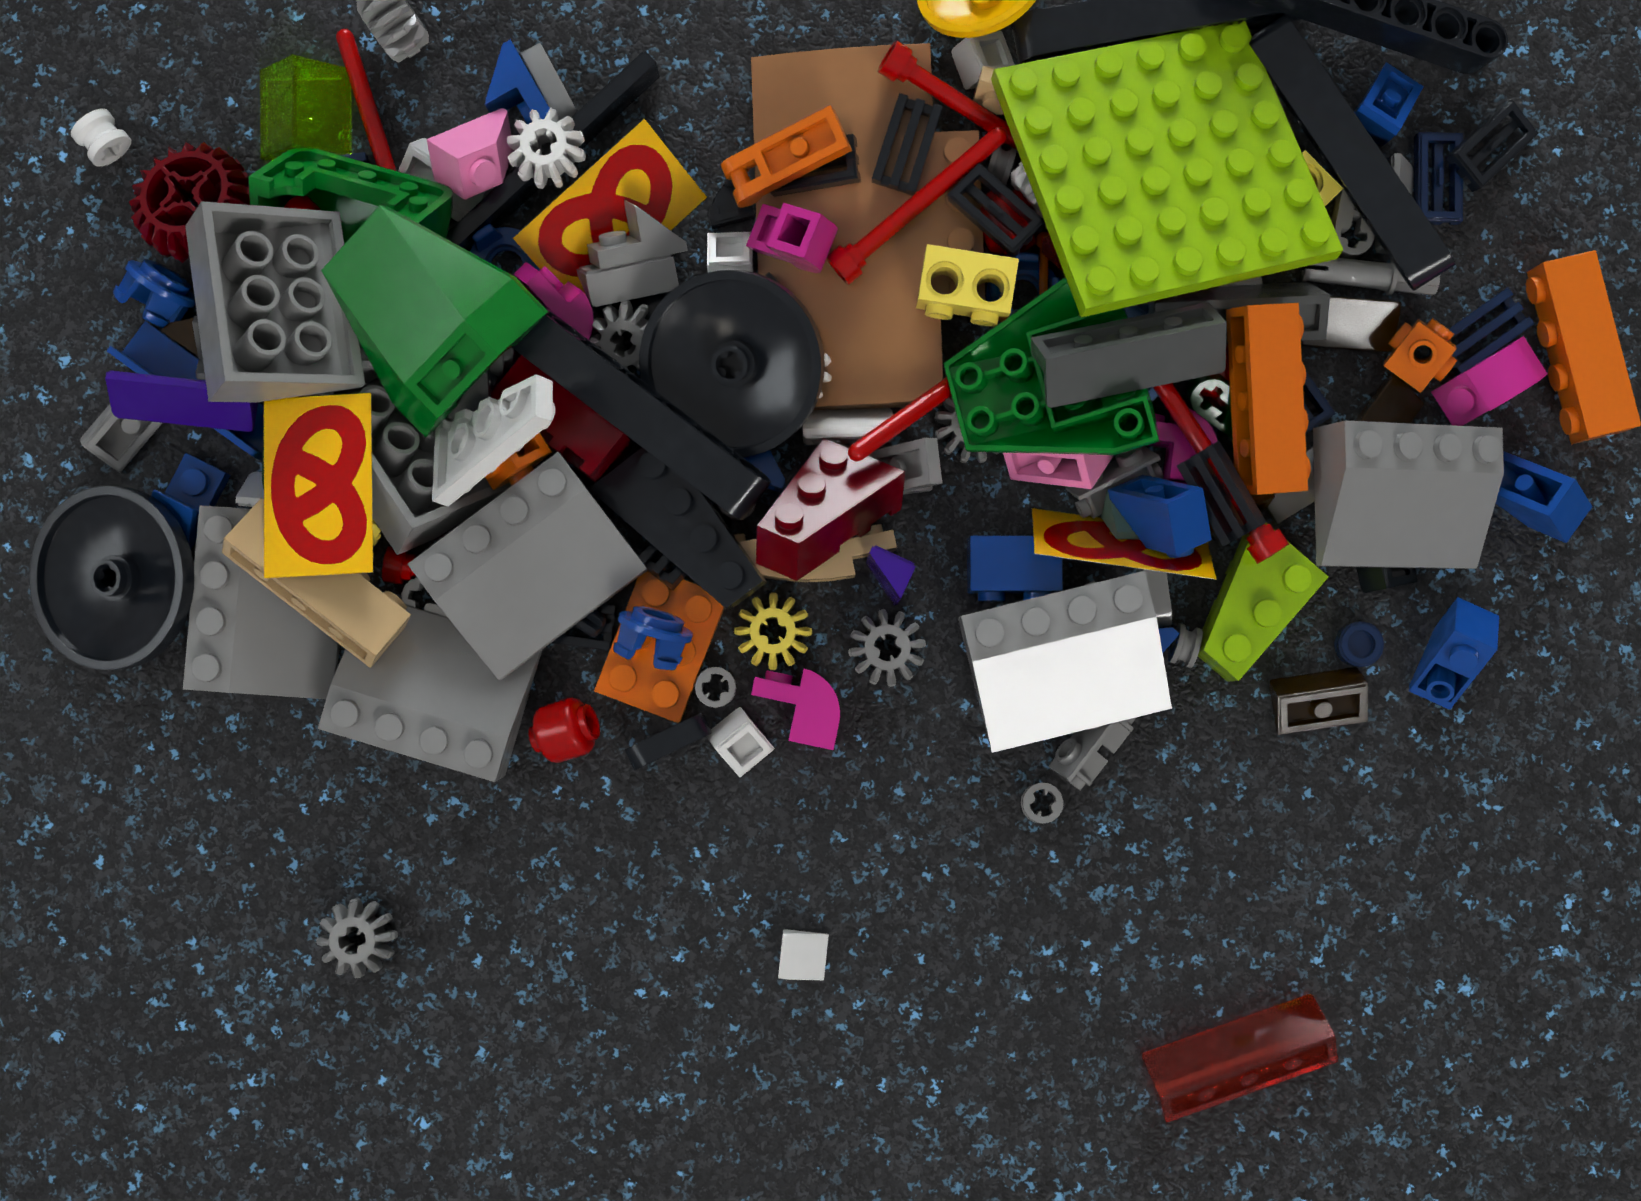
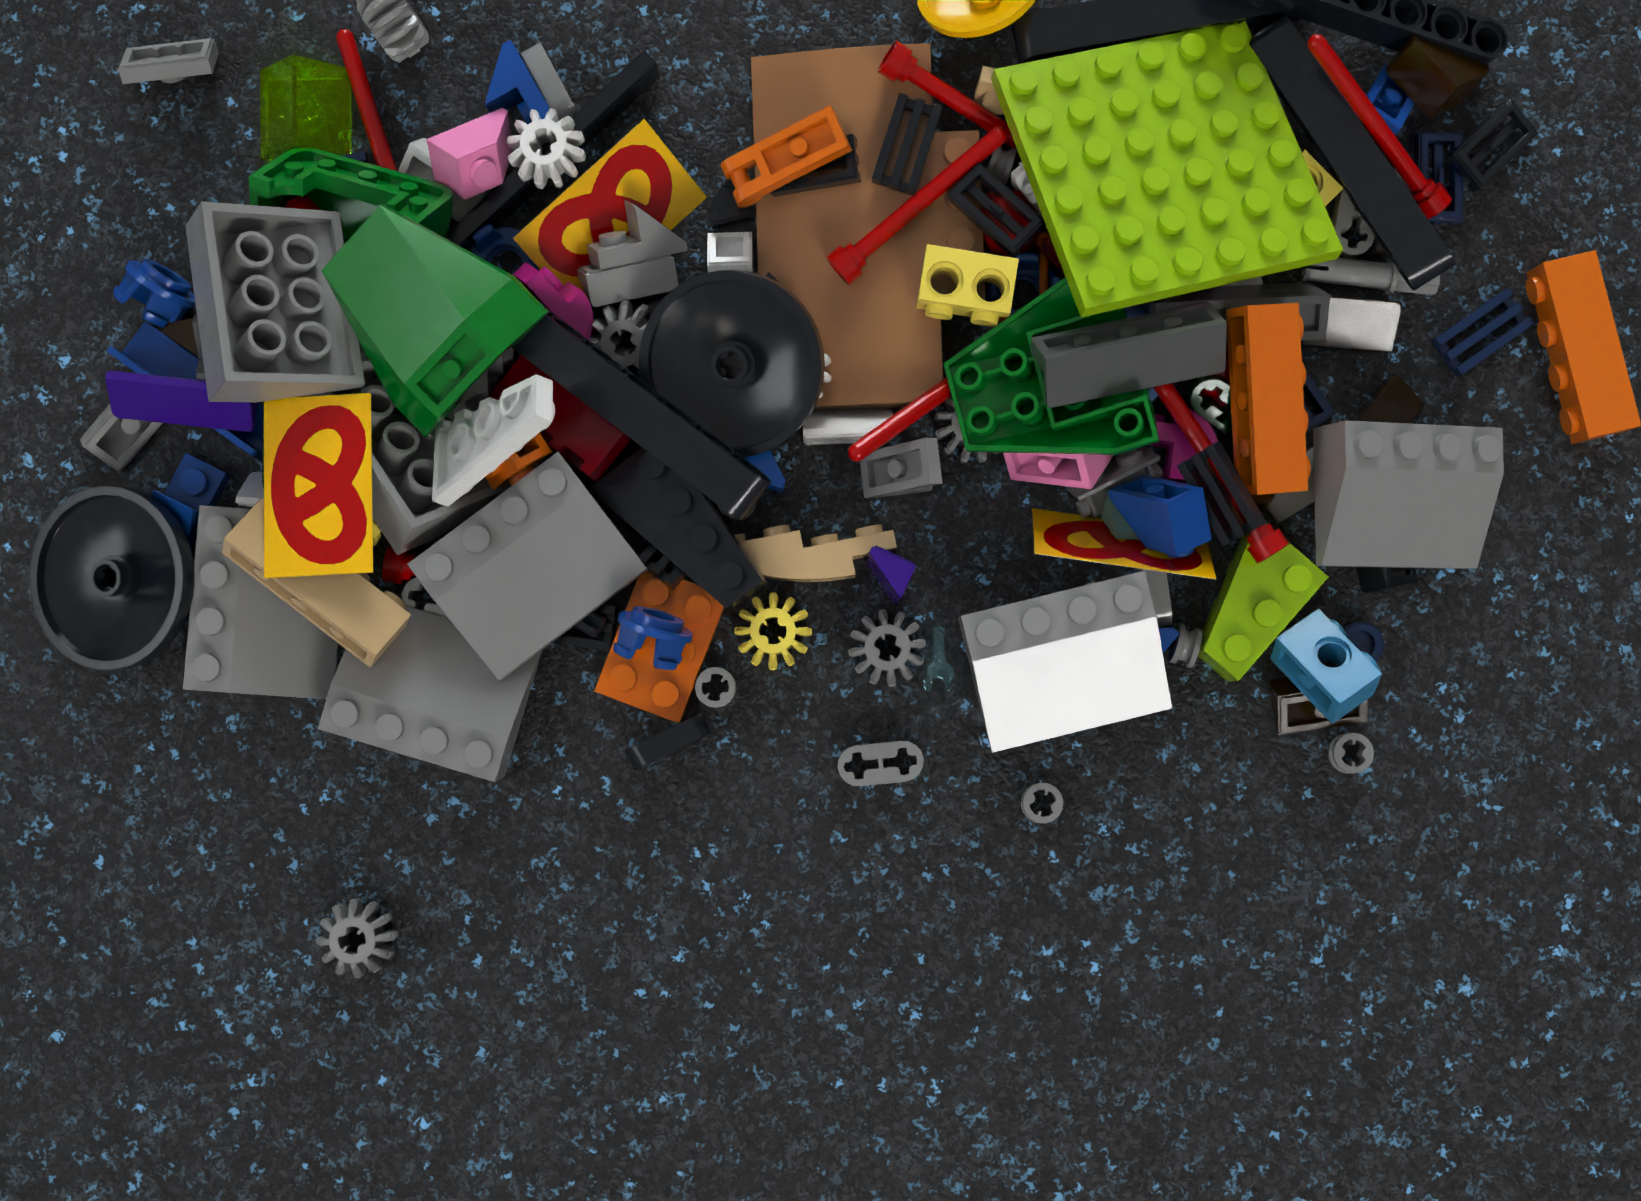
white wheel [71,109,131,166] -> none
dark red gear [129,142,250,263] -> none
red head [528,697,600,763] -> none
white slope [706,707,775,777] -> none
dark pink brick [746,203,838,273] -> none
dark pink brick [751,669,840,750] -> none
dark red wedge [756,438,906,581] -> none
white slope [778,929,829,980] -> none
white slope [951,31,1015,90] -> none
blue brick [967,536,1063,602] -> none
light grey hinge [1048,718,1136,791] -> none
clear red panel [1142,994,1338,1123] -> none
orange brick [1383,318,1457,393] -> none
blue slope [1409,597,1499,710] -> none
dark pink brick [1431,336,1548,426] -> none
blue slope [1495,451,1592,543] -> none
none -> light grey plate [118,38,219,84]
none -> light grey beam [837,740,924,786]
none -> clear light blue hand [923,627,954,693]
none -> dark azure brick [1270,608,1382,724]
none -> red piece [1307,34,1452,219]
none -> light grey bush [1328,732,1374,774]
none -> dark brown slope [1386,35,1490,118]

